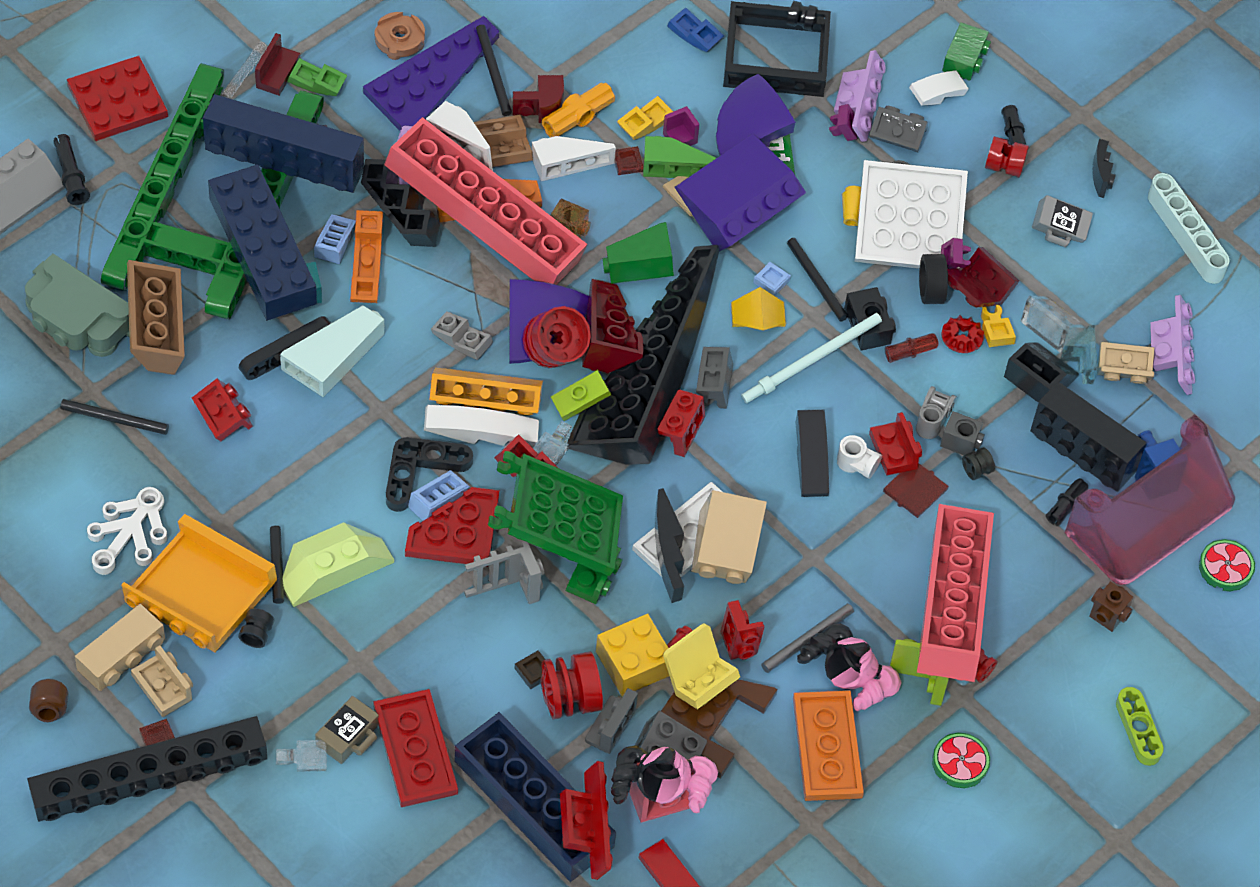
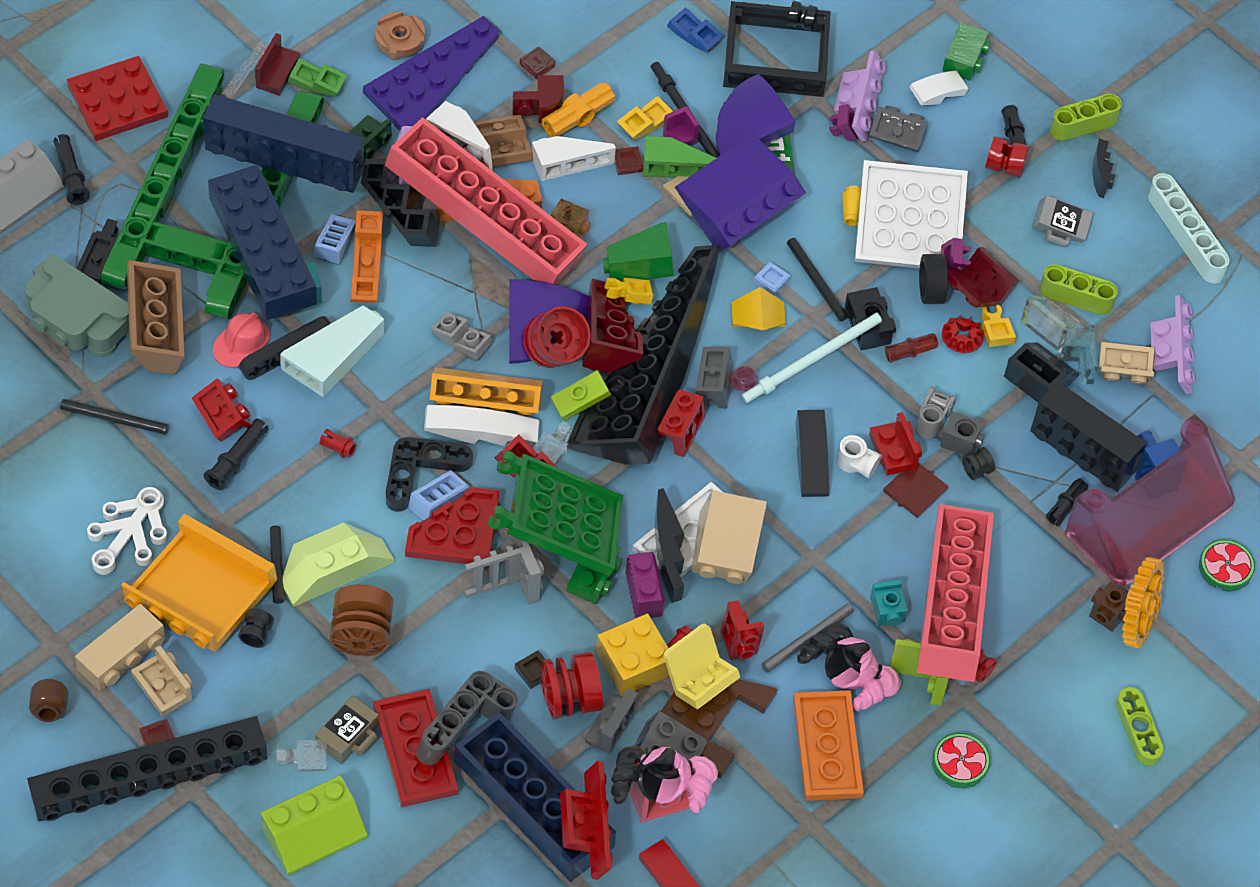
black bar [476,25,512,116] -> none
none -> black hinge [76,218,119,285]
none -> black pin [203,418,269,490]
none -> coral piece [213,312,270,367]
none -> lime slope [260,775,368,876]
none -> red pin [319,429,357,458]
none -> dark orange wheel [329,584,394,656]
none -> dark green bracket [348,115,392,162]
none -> dark grey beam [416,671,518,765]
none -> clear red tile [519,46,555,79]
none -> yellow plate [604,277,653,304]
none -> magenta brick [625,552,664,618]
none -> black bar [650,62,719,158]
none -> clear pink plate [731,366,758,391]
none -> teal brick [870,579,908,626]
none -> lime beam [1040,264,1118,315]
none -> lime beam [1050,94,1122,141]
none -> light orange gear [1122,557,1165,648]

